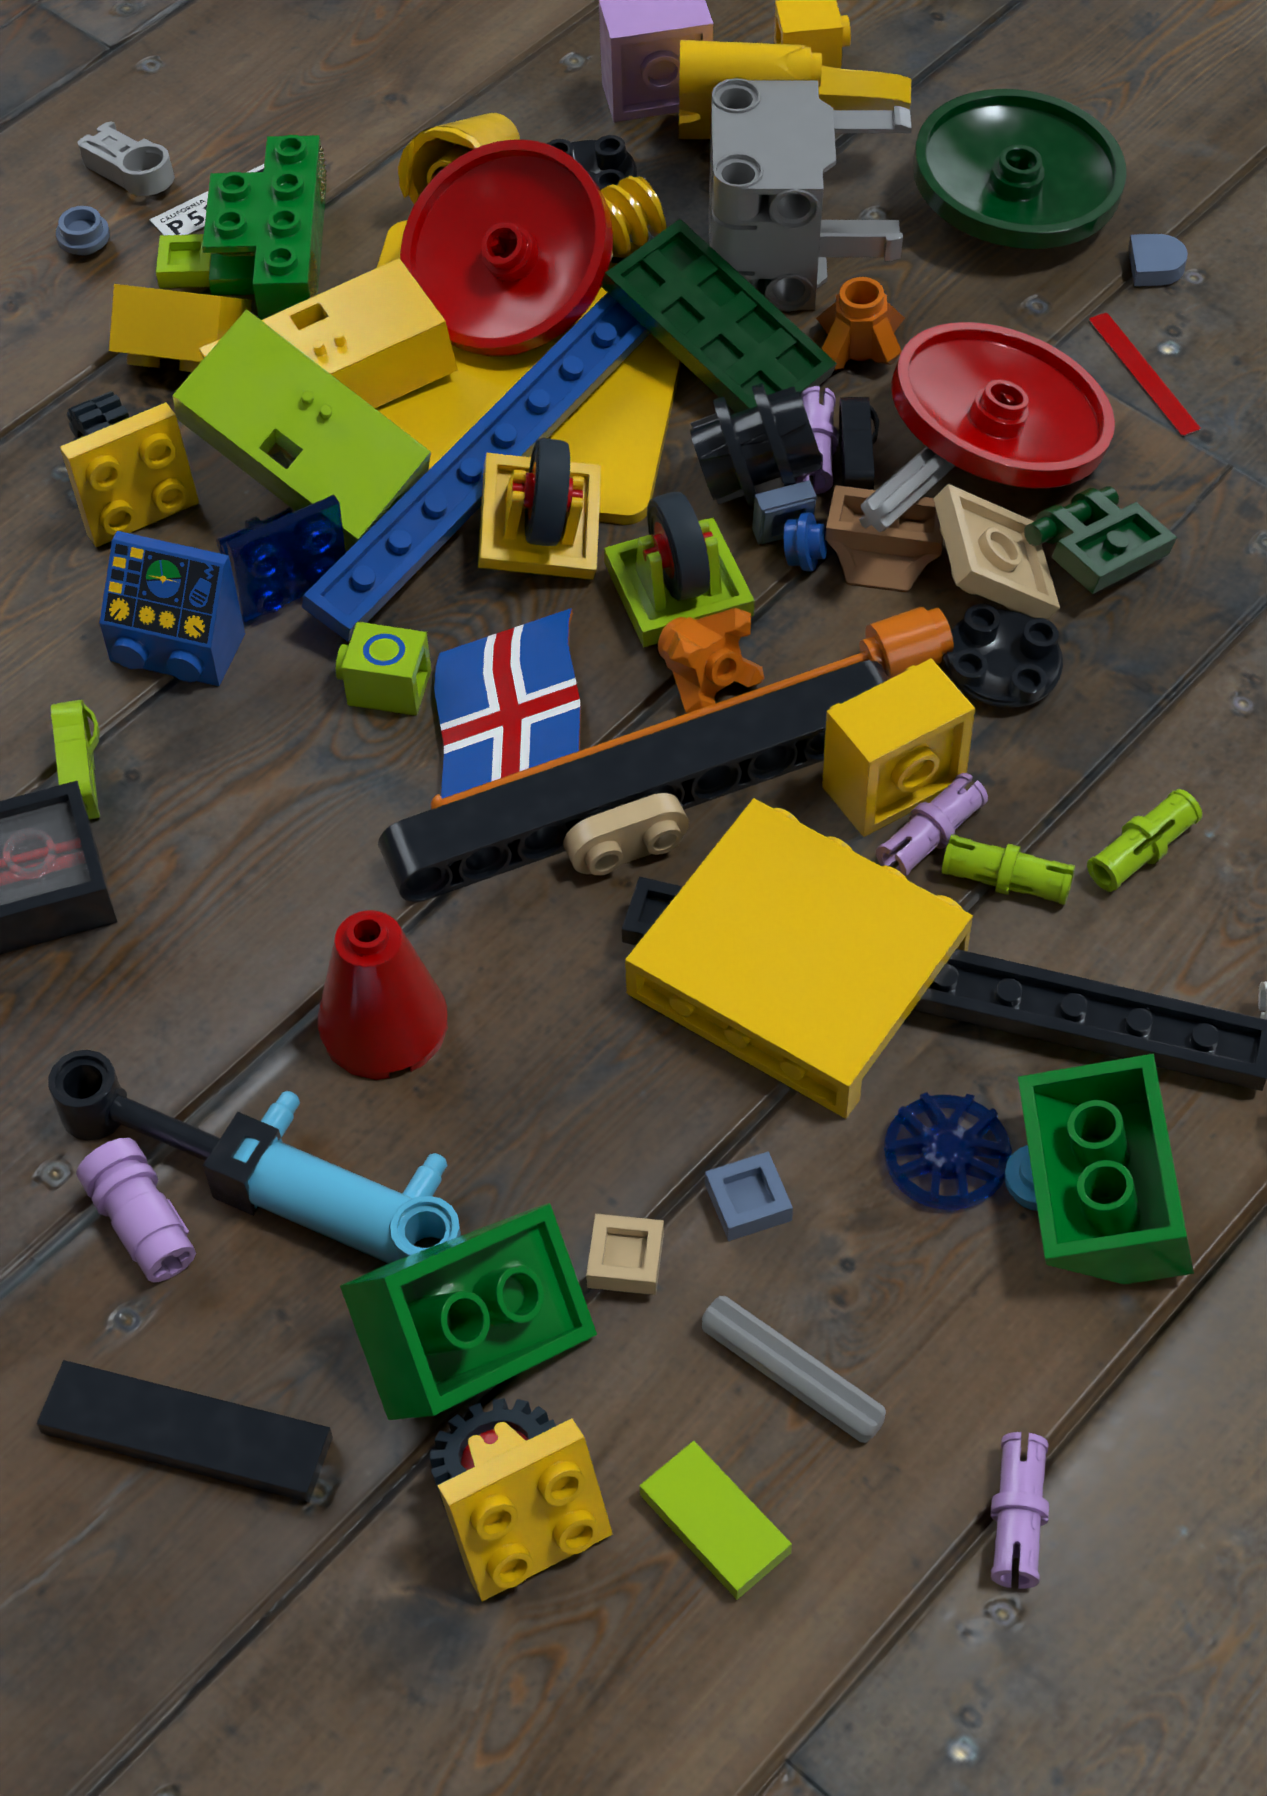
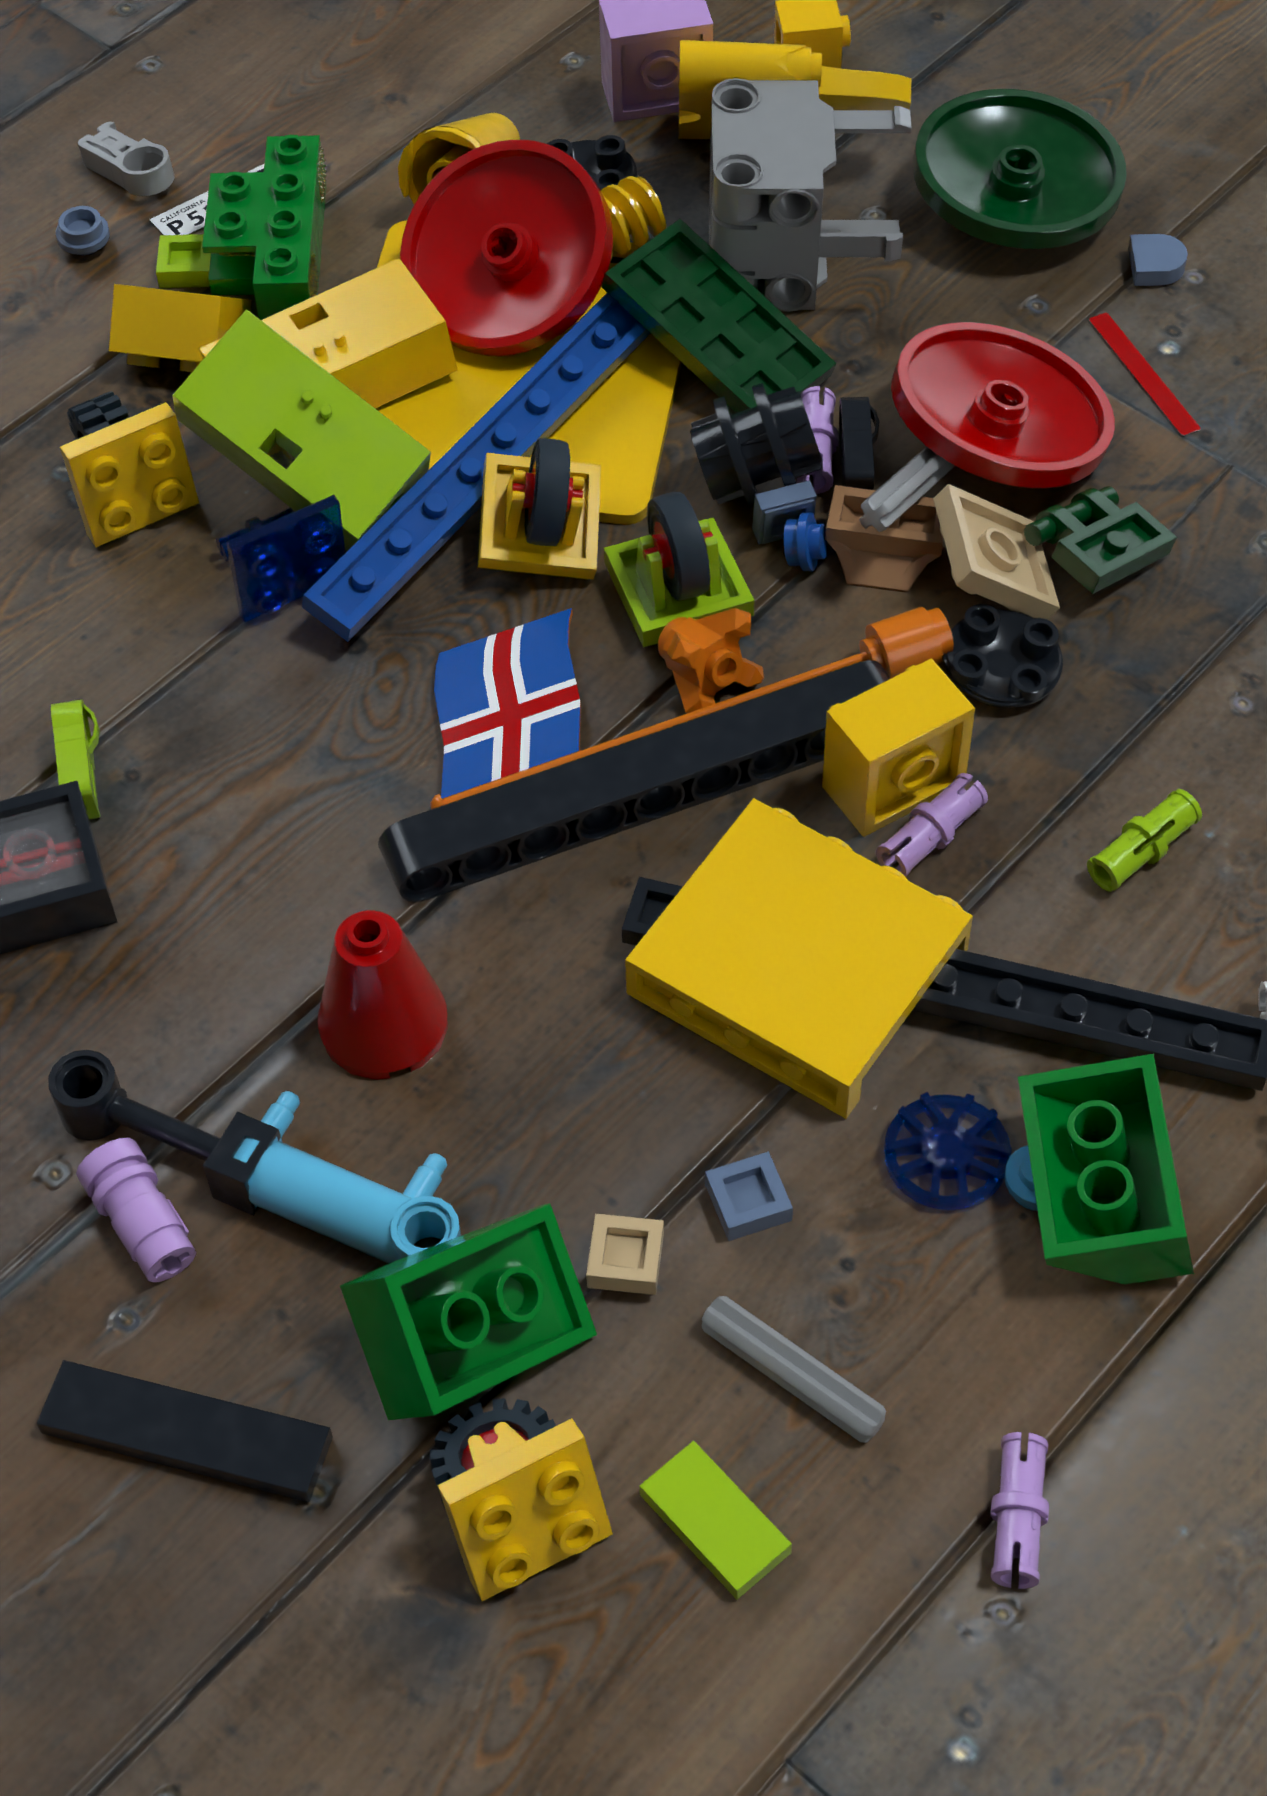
blue slope [99,531,246,686] -> none
lime brick [336,622,432,716] -> none
tan plate [563,793,689,875] -> none
orange rock [816,277,905,370] -> none
lime pin [941,834,1075,905] -> none

